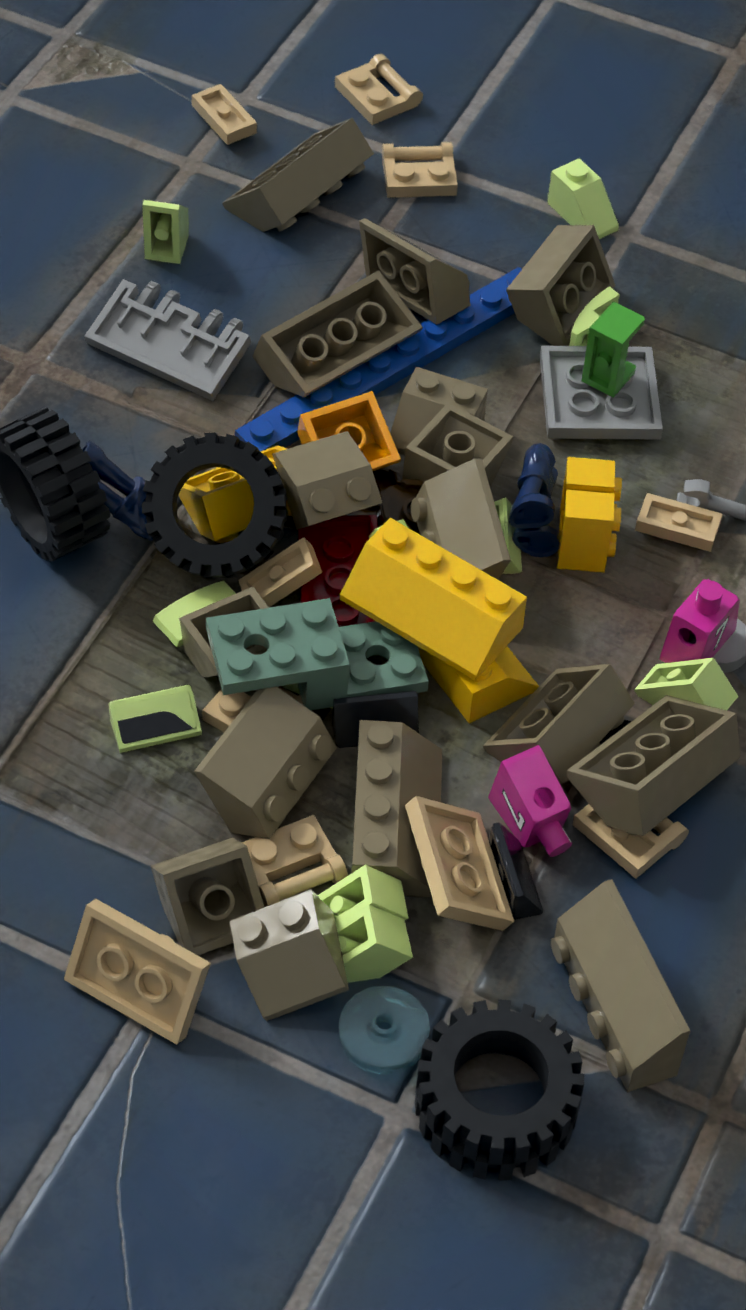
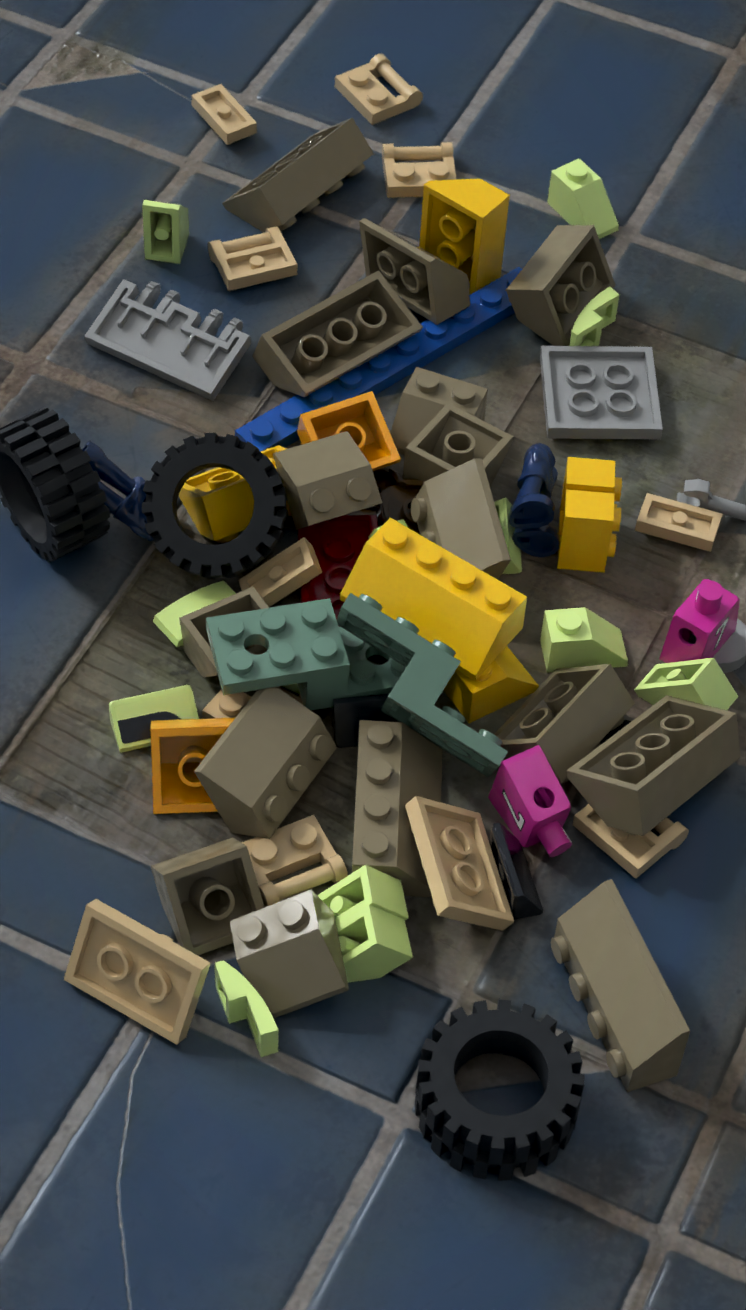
clear light blue plate [338,985,430,1074] -> none
bright green panel [581,301,645,398] -> none
none -> light orange slope [150,718,235,814]
none -> tan plate [208,226,297,291]
none -> yellowish green slope [215,960,279,1057]
none -> sand green bracket [337,593,508,778]
none -> yellow slope [419,178,510,295]
none -> yellowish green slope [540,607,628,673]

